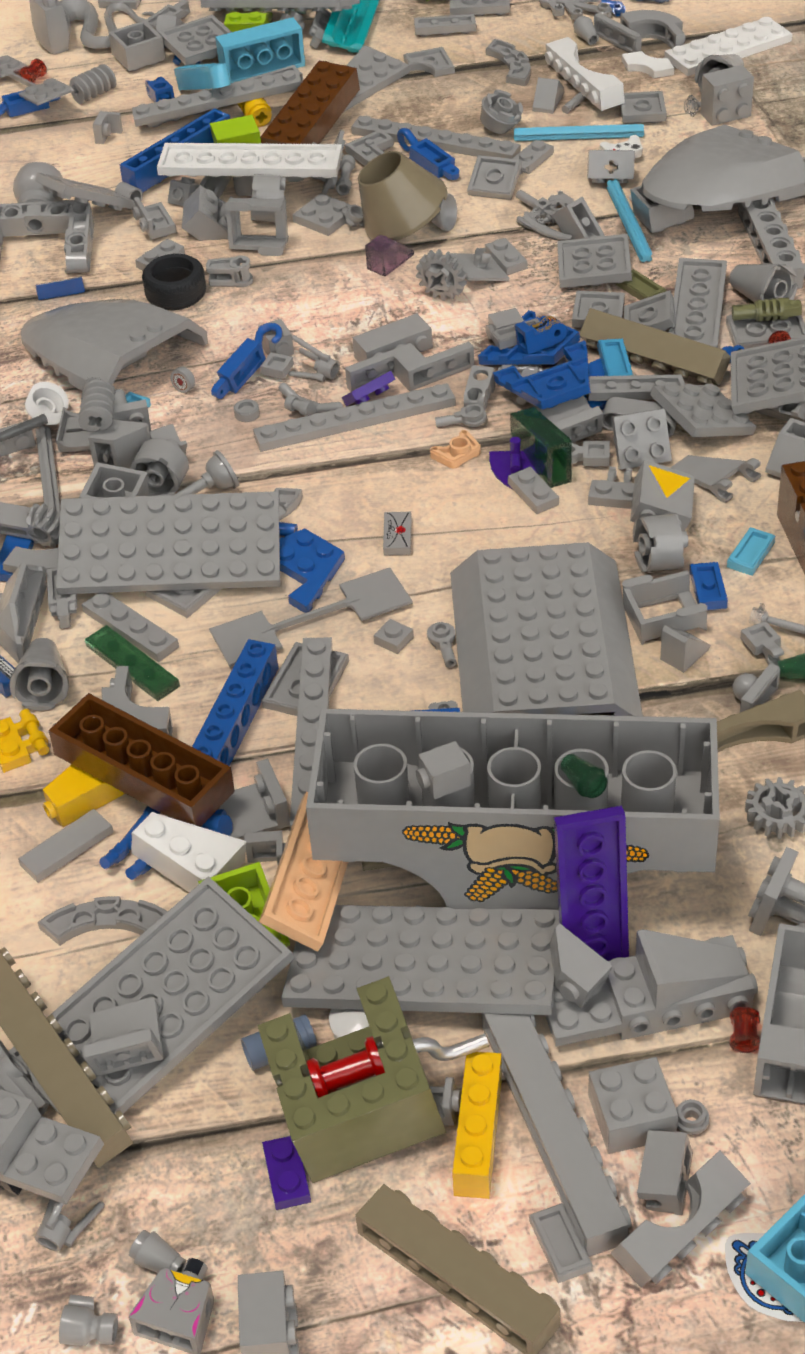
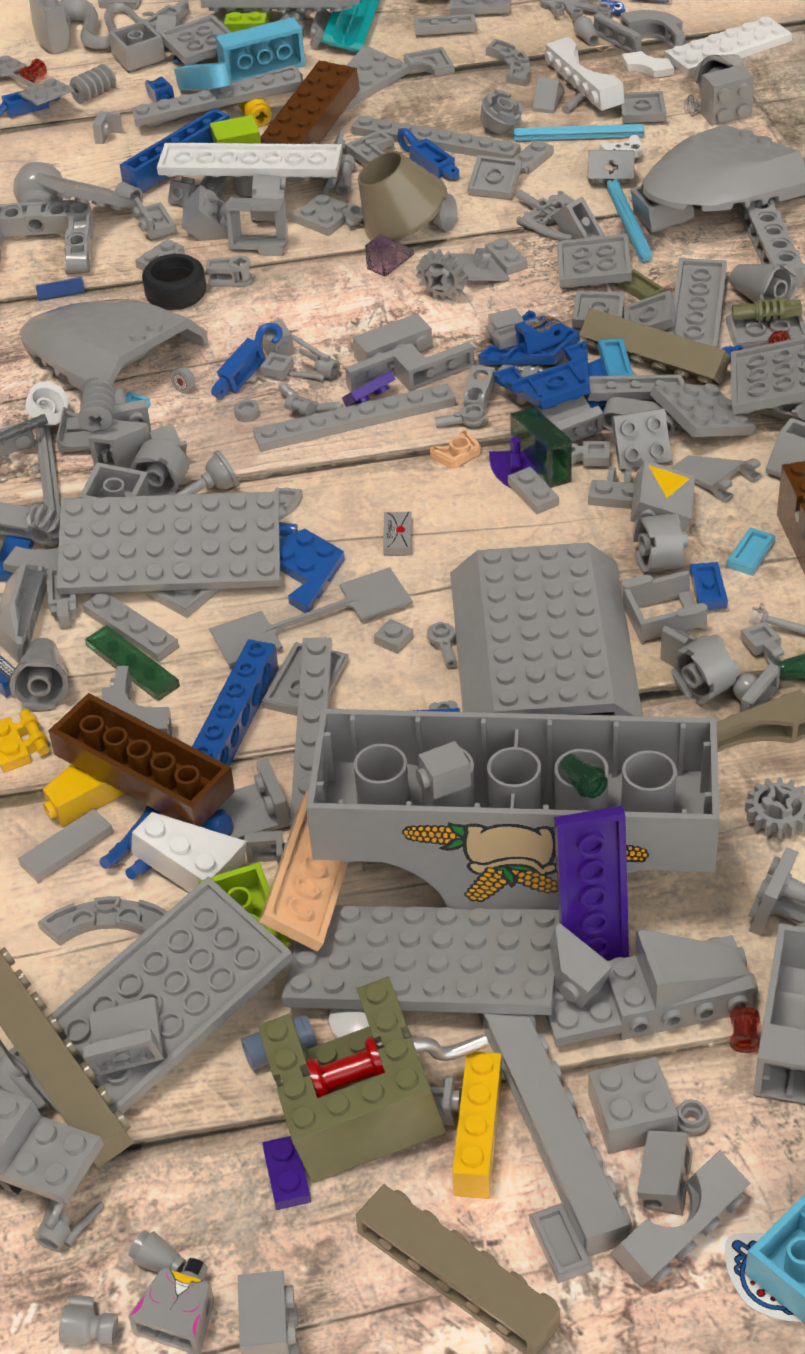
none -> light grey brick [670,634,741,704]

